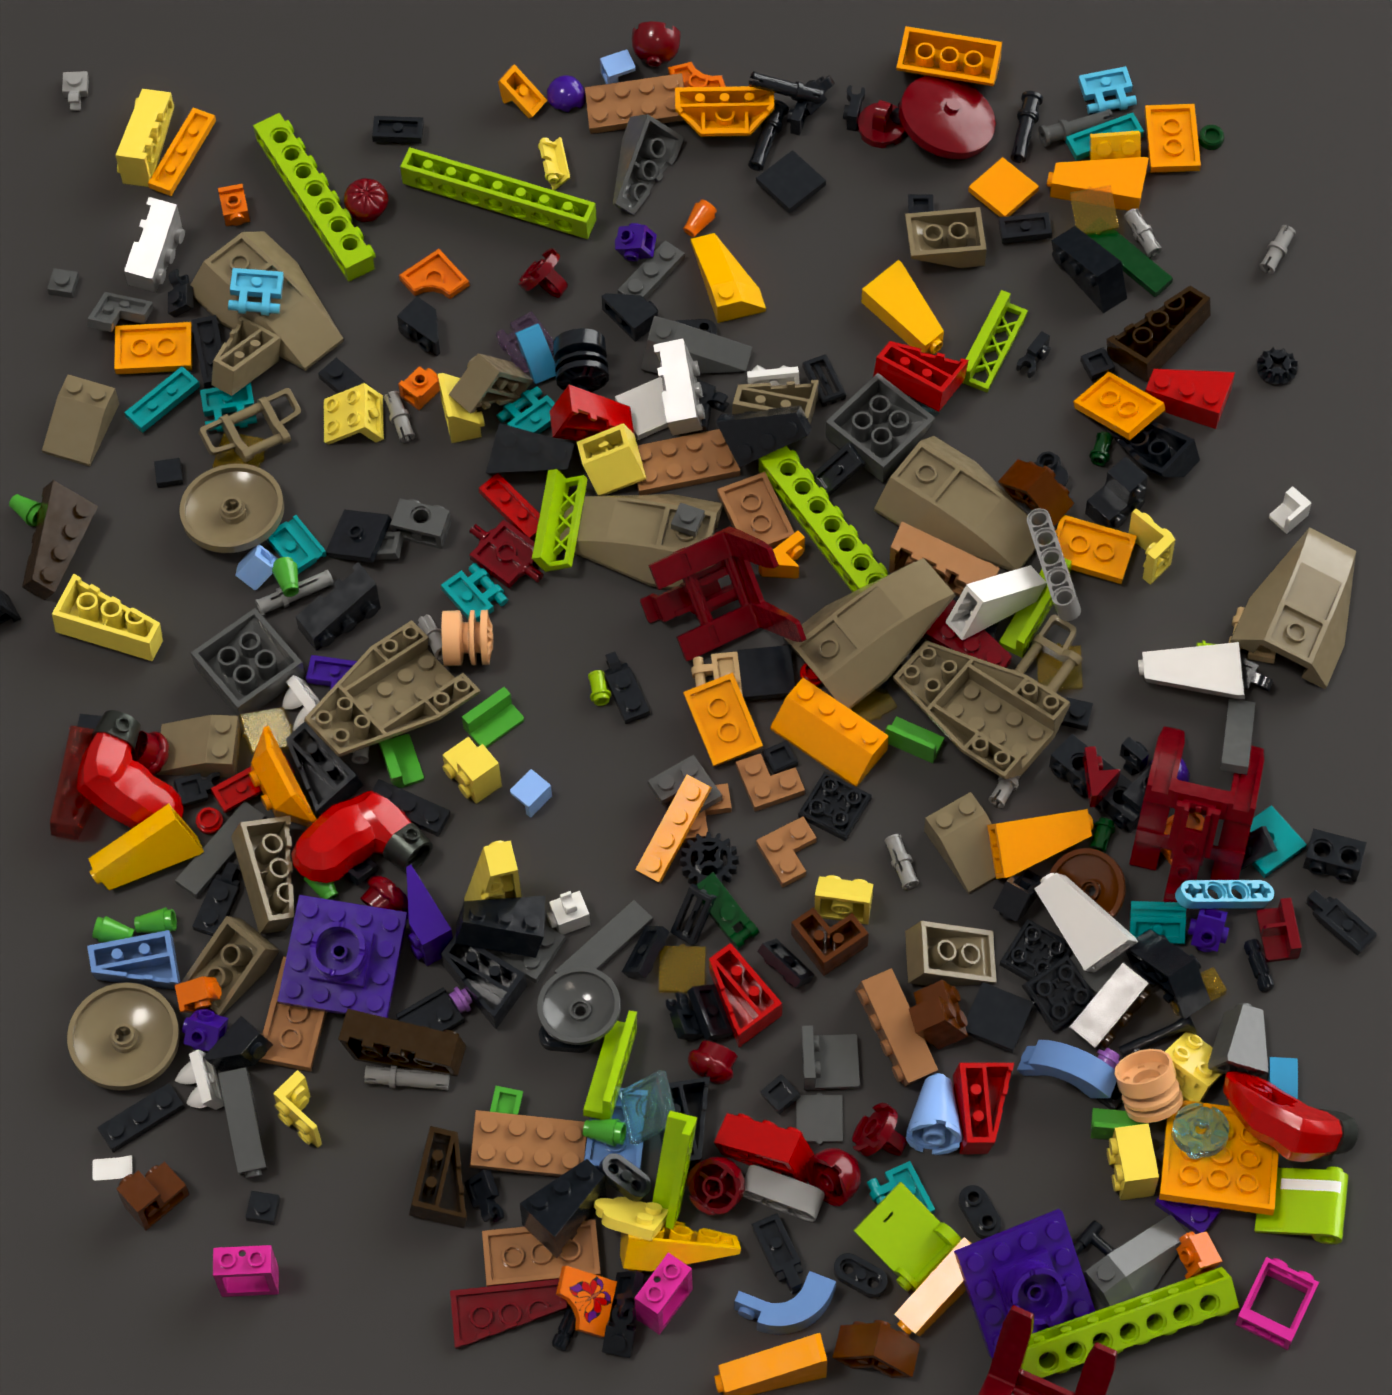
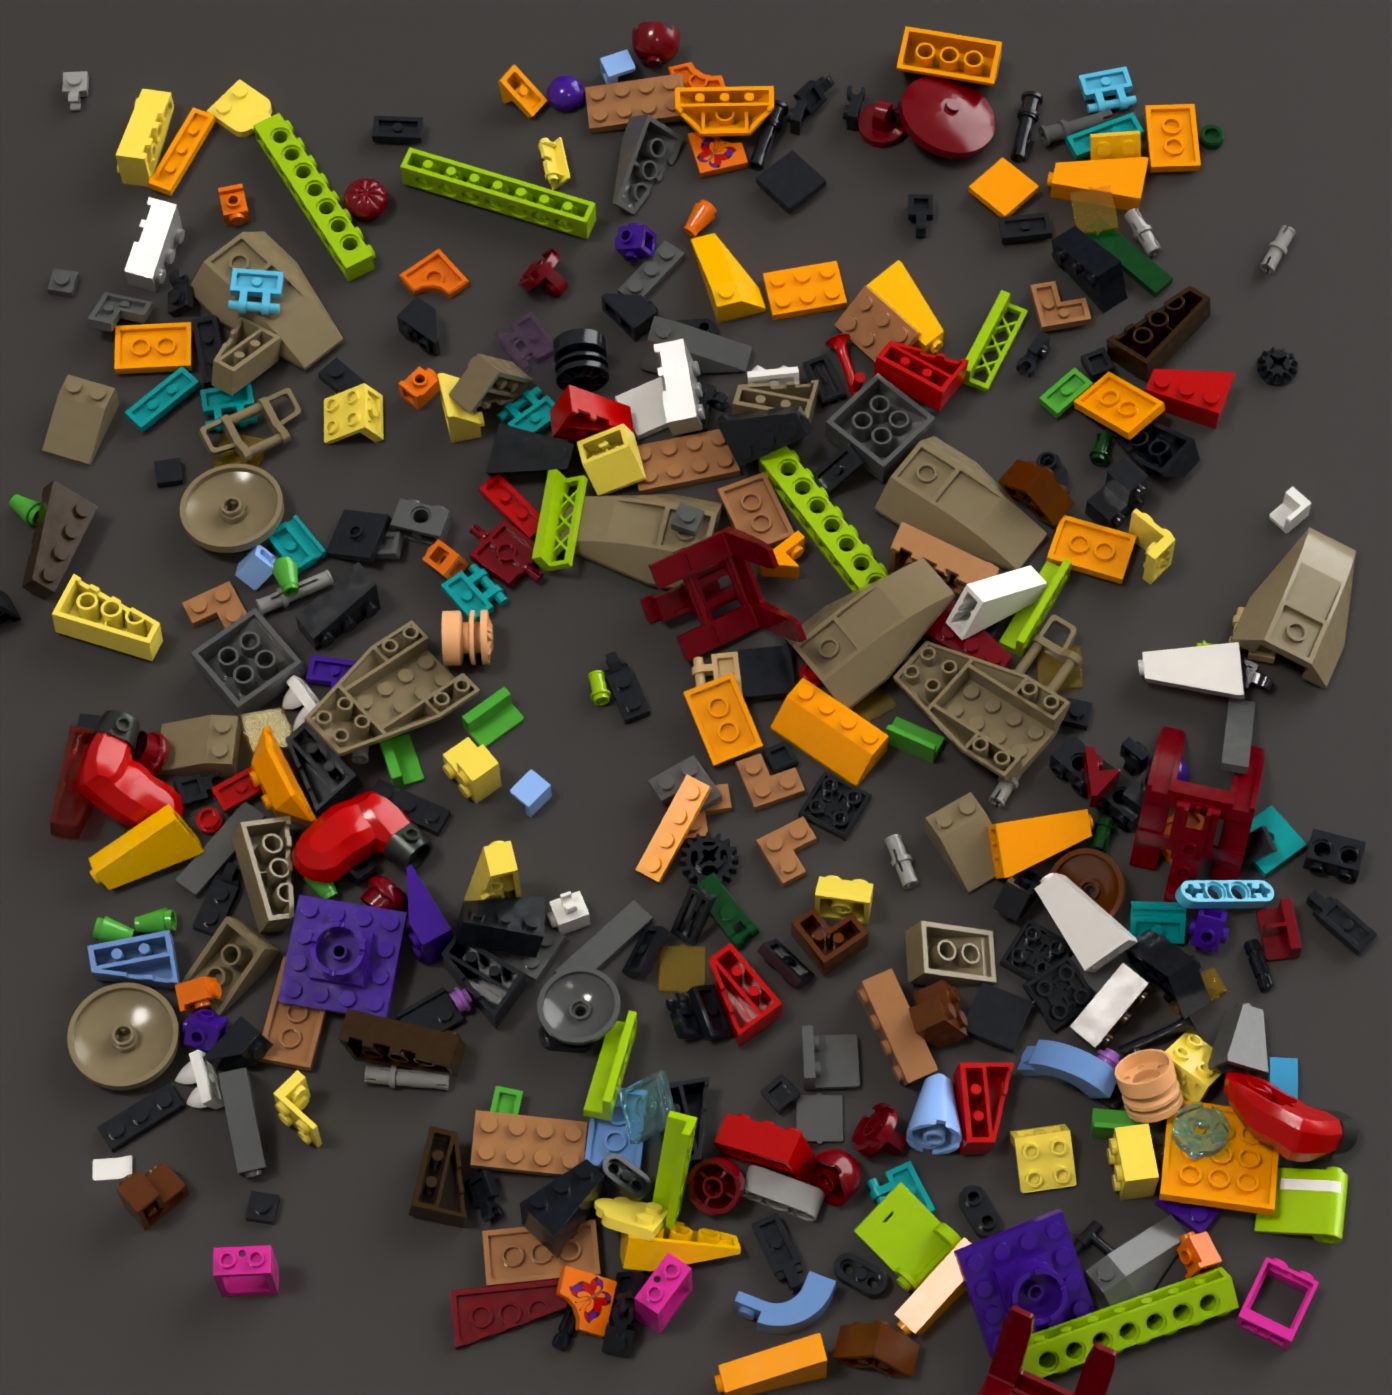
light grey pin [384,391,415,443] -> none
light grey axle [418,614,443,660] -> none
dark azure slope [515,324,556,384] -> none
bright green cone [583,1119,627,1147] -> none
dark red piece [688,1040,738,1084] -> none
black pin [749,71,823,105] -> none
dark tan slope [905,207,987,268] -> none
light grey beam [1027,508,1081,621] -> none
none -> medium nougat plate [182,581,247,629]
none -> light yellow plate [207,79,272,138]
none -> orange brick [422,539,470,579]
none -> orange tile [688,132,748,178]
none -> light orange plate [763,261,847,321]
none -> red piece [825,333,866,396]
none -> medium nougat plate [835,286,921,363]
none -> light yellow bracket [1010,1124,1077,1193]
none -> medium nougat plate [1030,281,1091,332]
none -> bright green plate [1038,367,1093,419]

